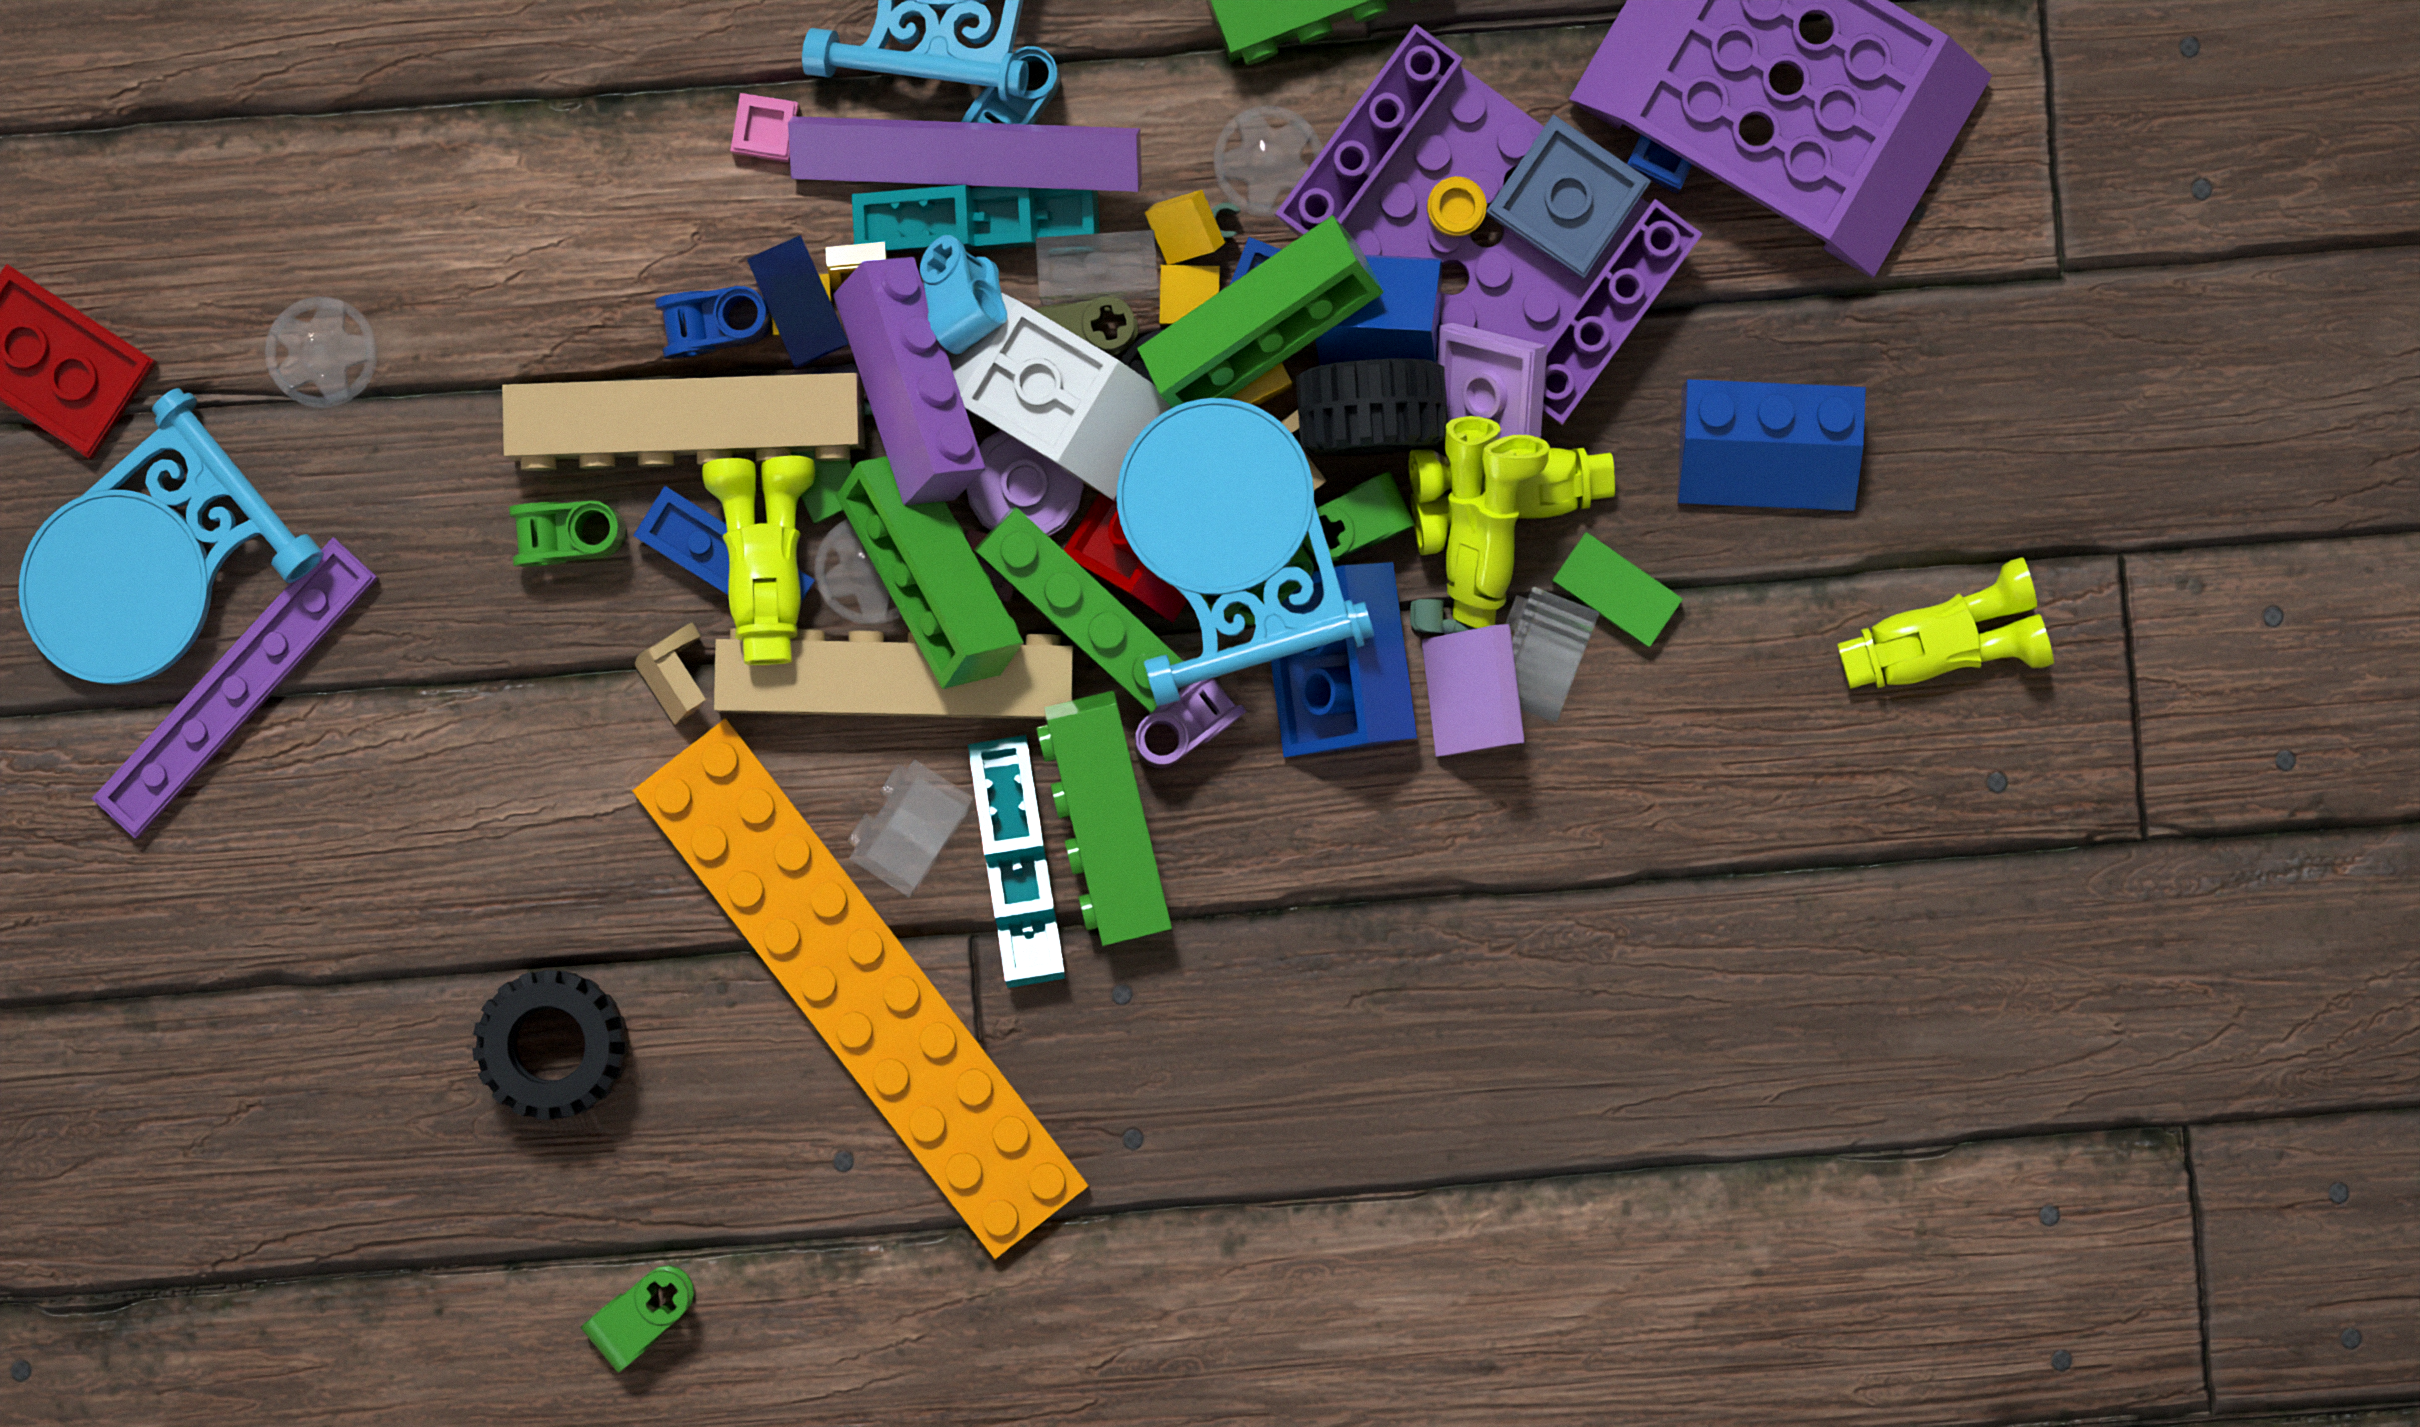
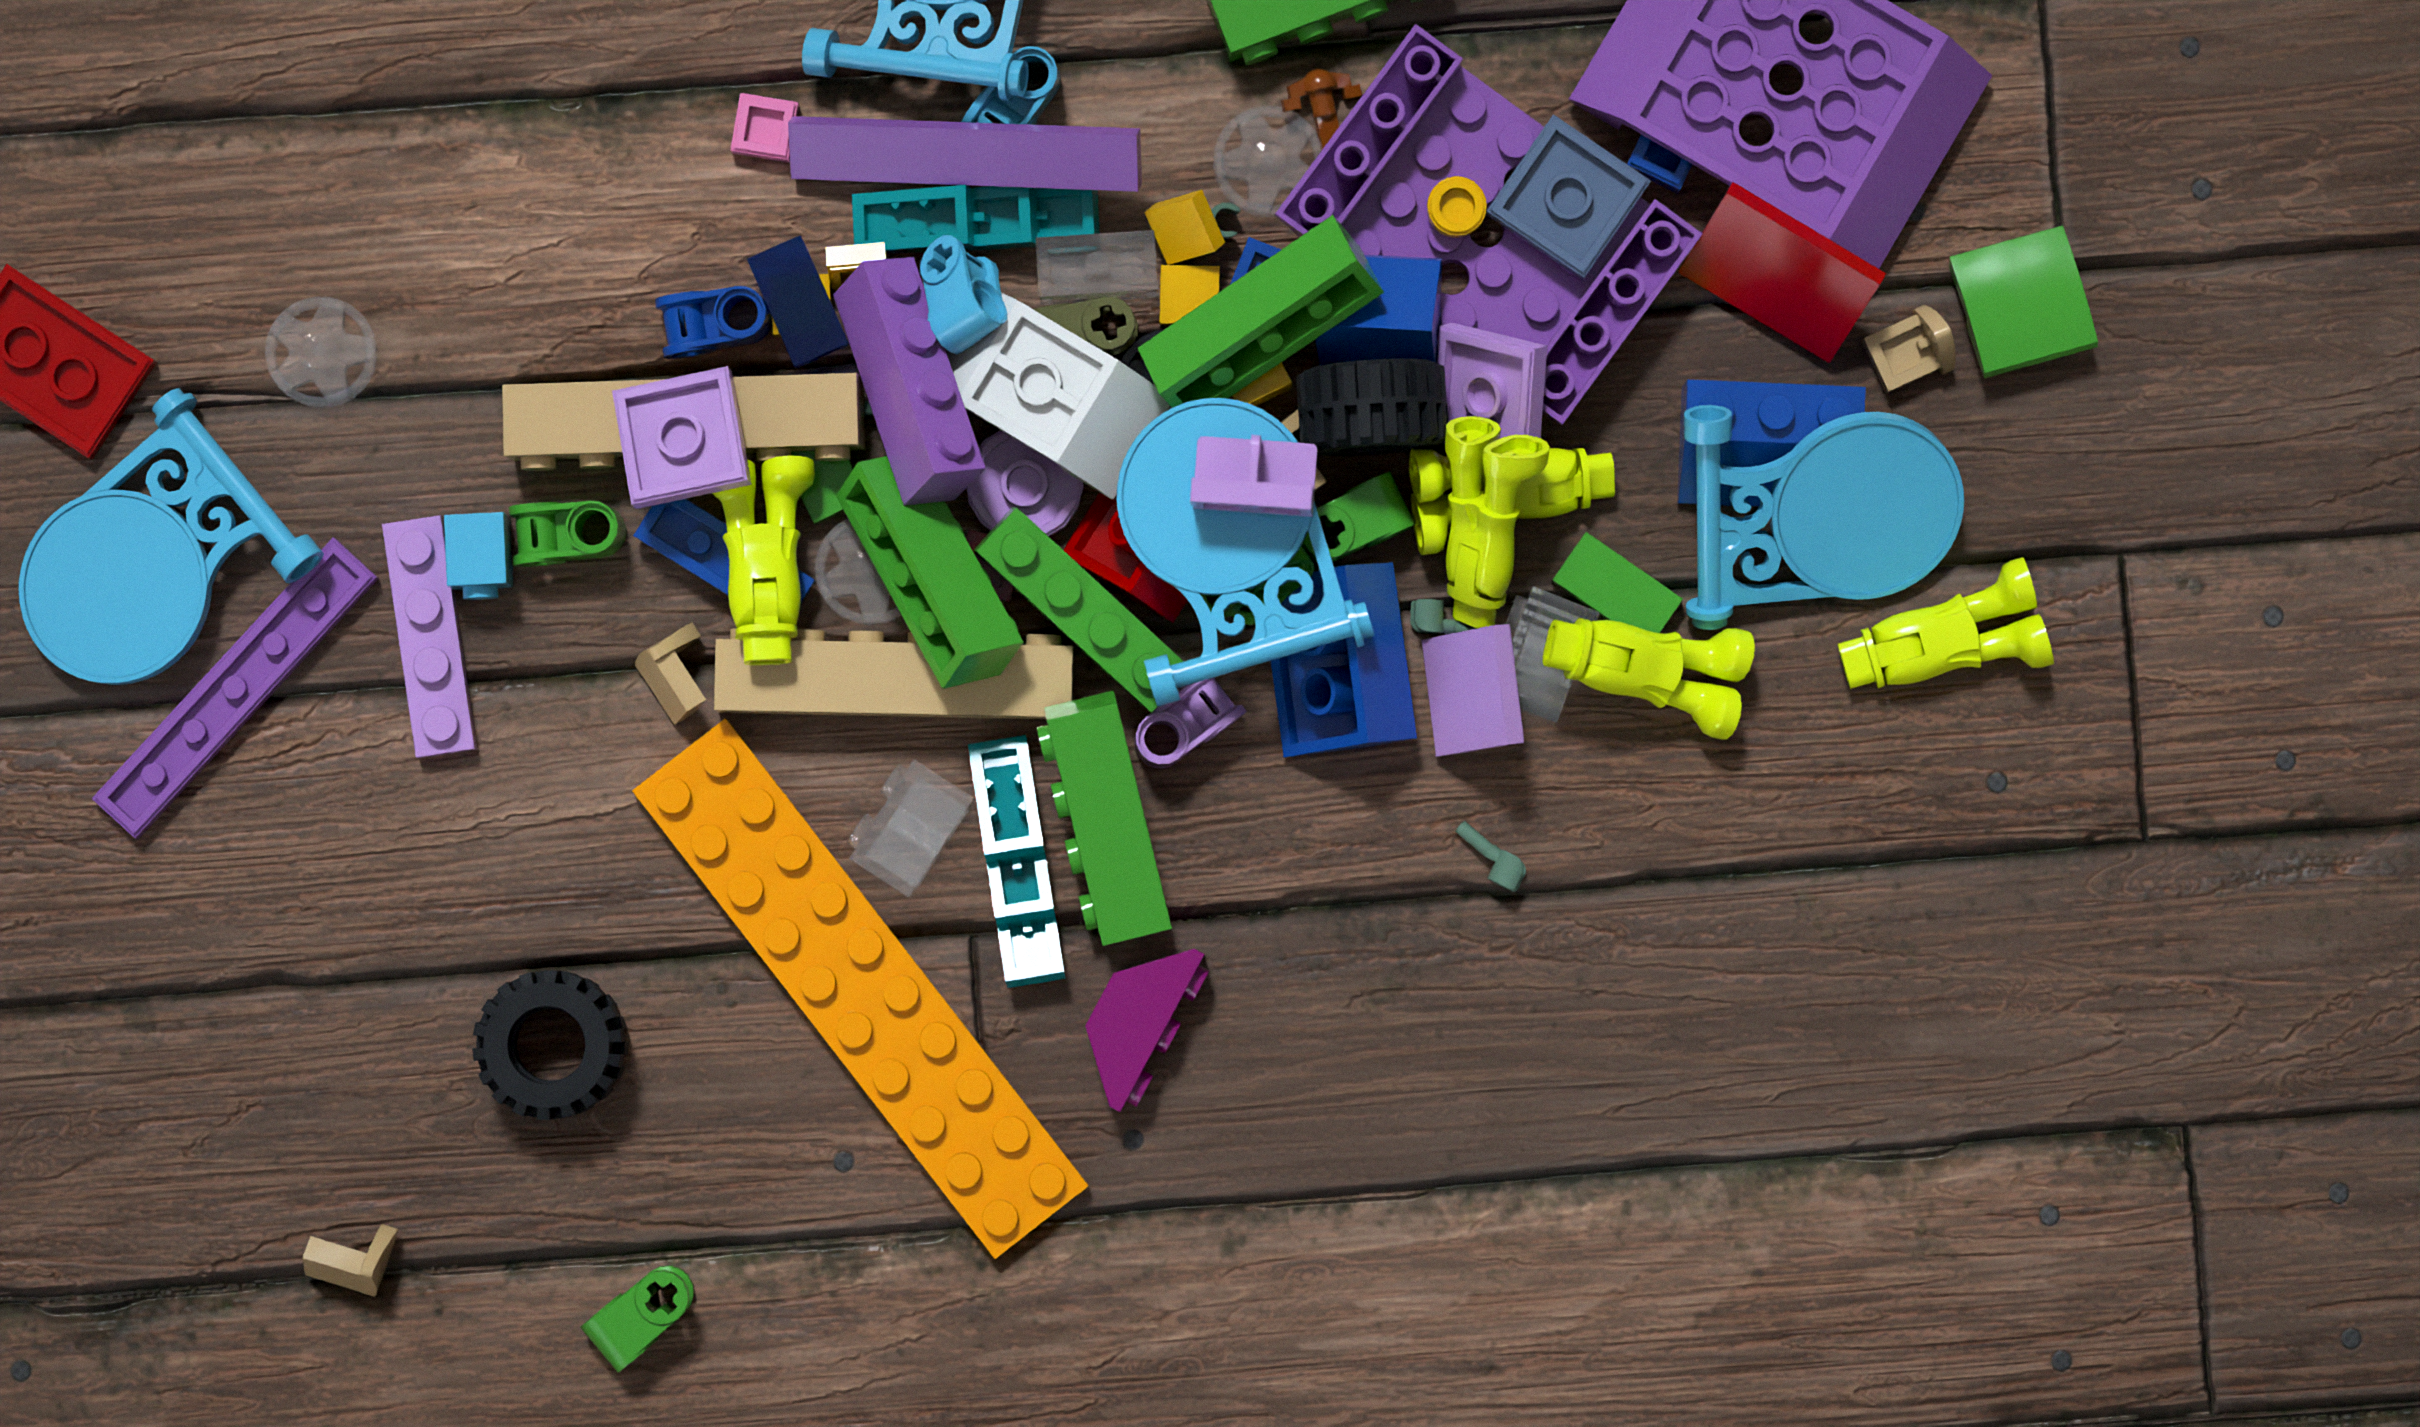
none -> tan tile [302,1224,398,1297]
none -> lavender plate [382,515,477,758]
none -> medium azure brick [444,512,513,600]
none -> lavender tile [612,366,751,509]
none -> magenta slope [1085,949,1209,1112]
none -> lavender panel [1190,435,1317,517]
none -> dark orange piece [1281,69,1362,151]
none -> sand green hand [1455,821,1526,892]
none -> neon yellow piece [1542,618,1755,740]
none -> red tile [1678,182,1886,363]
none -> medium azure piece [1684,405,1964,630]
none -> tan tile [1861,305,1956,394]
none -> bright green slope [1949,225,2098,378]

